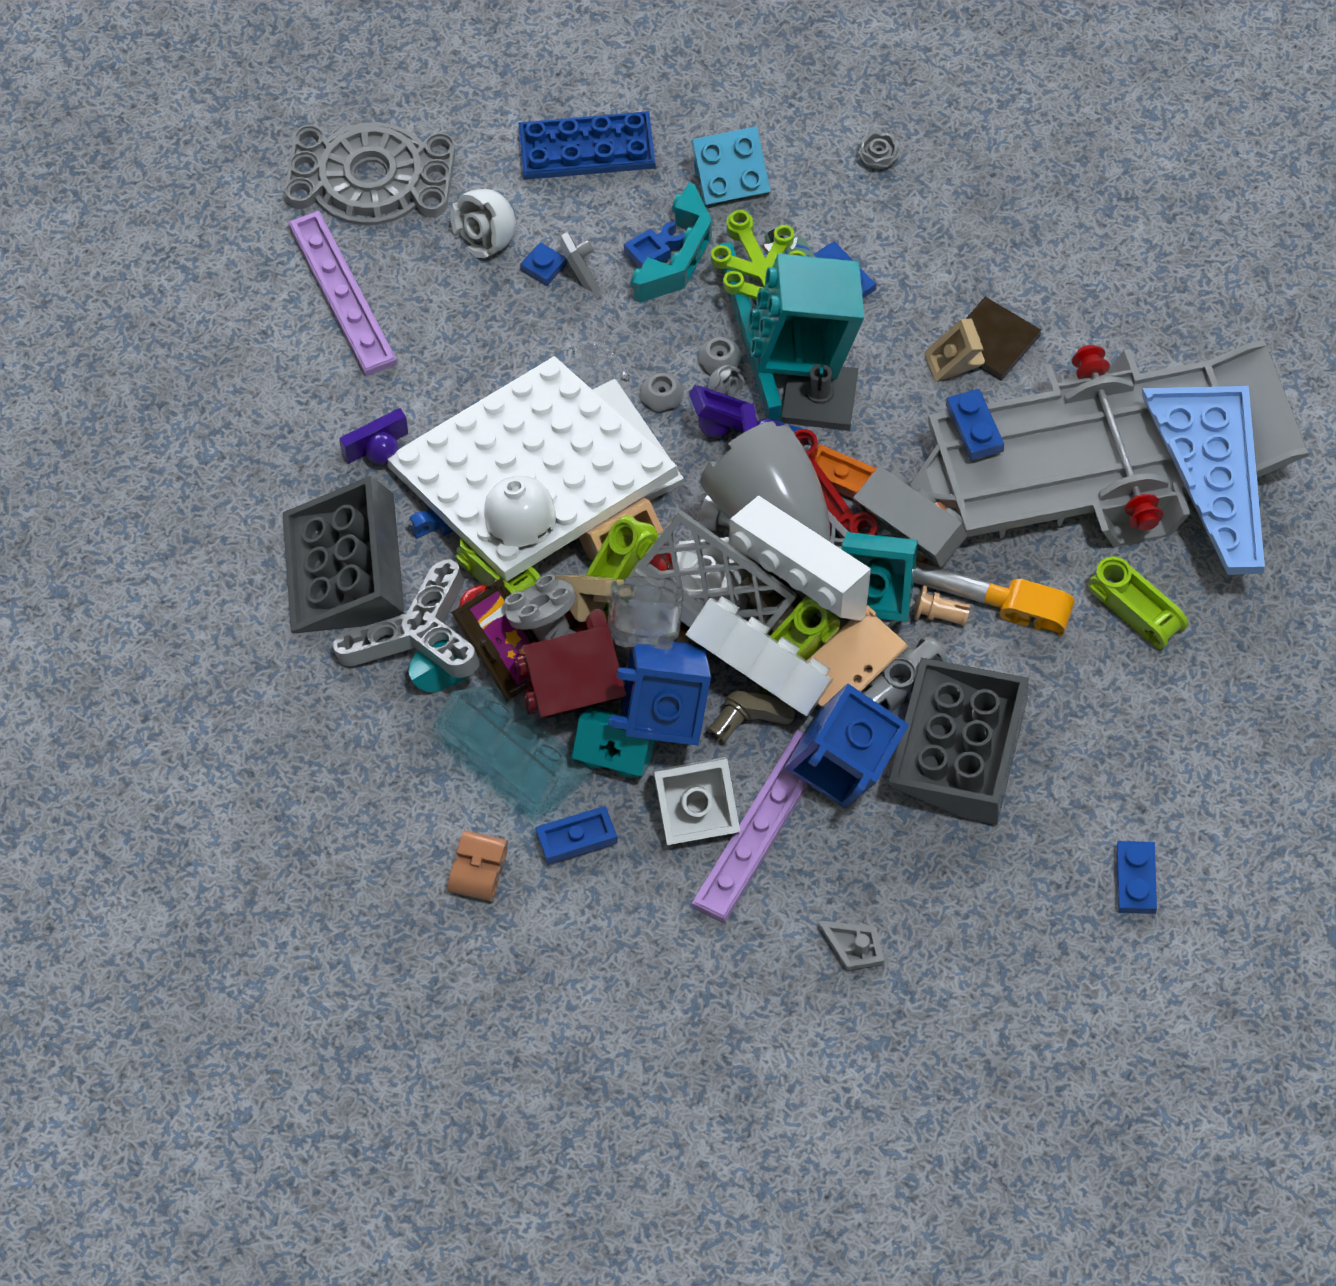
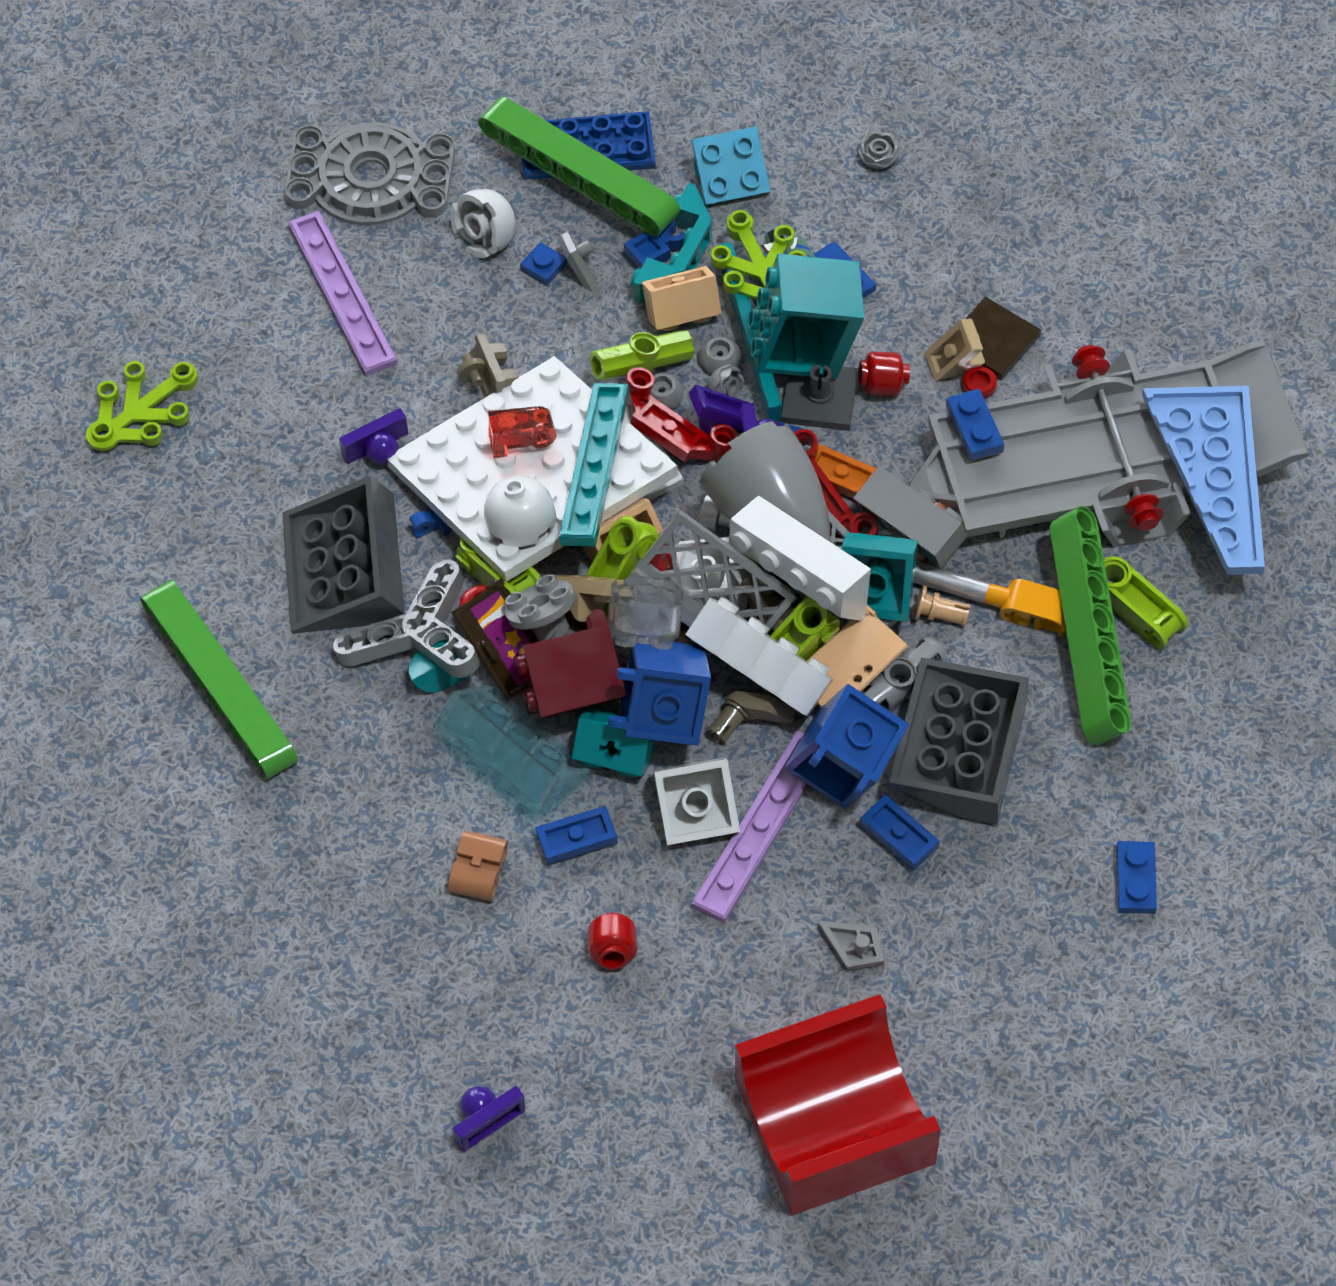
none -> lime plant [86,361,198,451]
none -> bright green beam [140,579,298,780]
none -> dark purple tile [452,1085,526,1152]
none -> dark tan hips [457,334,519,397]
none -> bright green beam [478,97,680,236]
none -> clear red leg [487,406,557,458]
none -> teal tile [559,383,629,547]
none -> red head [588,912,638,970]
none -> lime piece [589,330,695,380]
none -> red plate [625,367,738,463]
none -> light nougat brick [642,266,722,331]
none -> red piece [735,994,941,1216]
none -> red head [858,351,910,396]
none -> blue plate [860,794,940,871]
none -> red tile [962,366,997,399]
none -> bright green beam [1050,506,1131,746]

